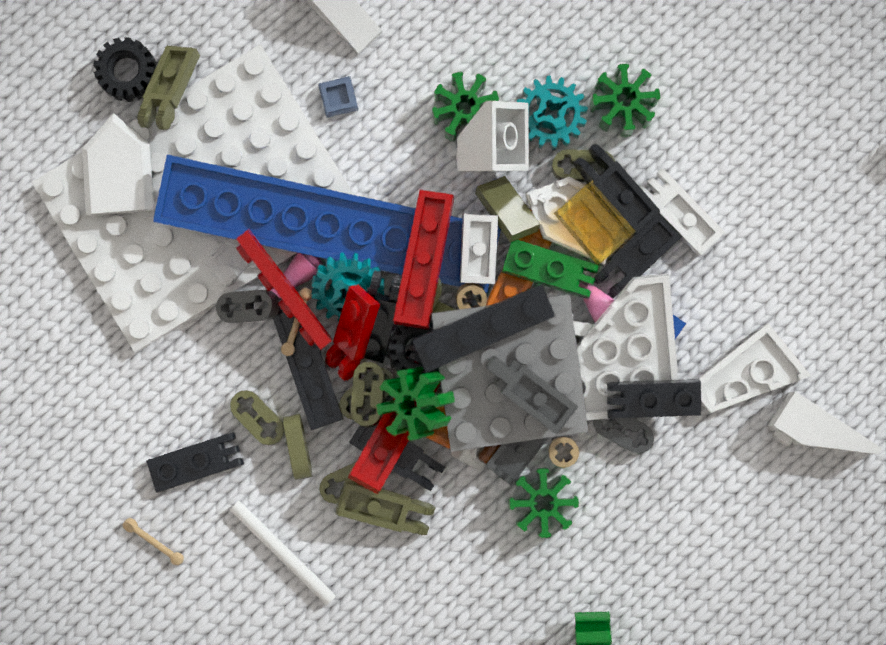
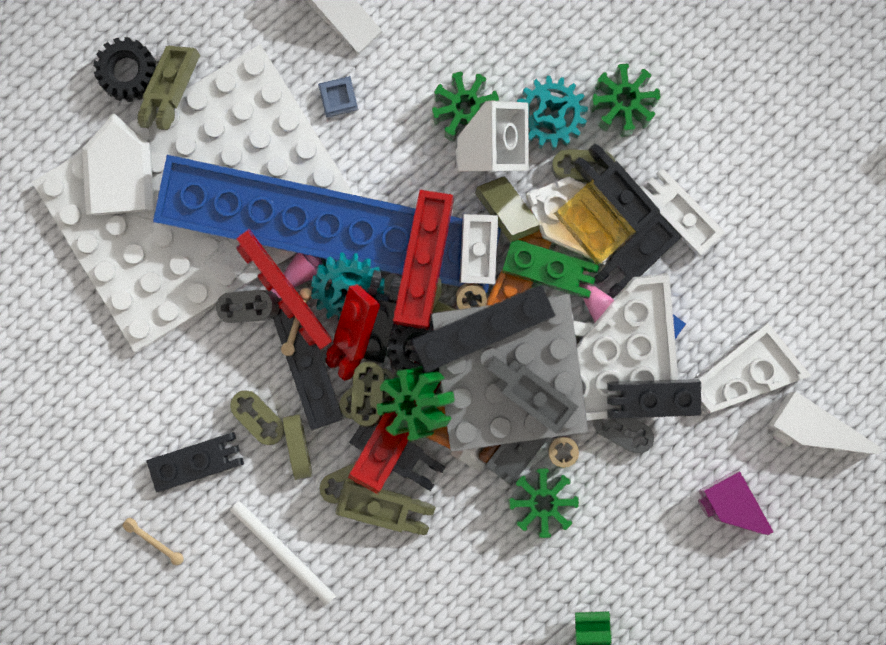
none -> magenta slope [698,471,774,535]

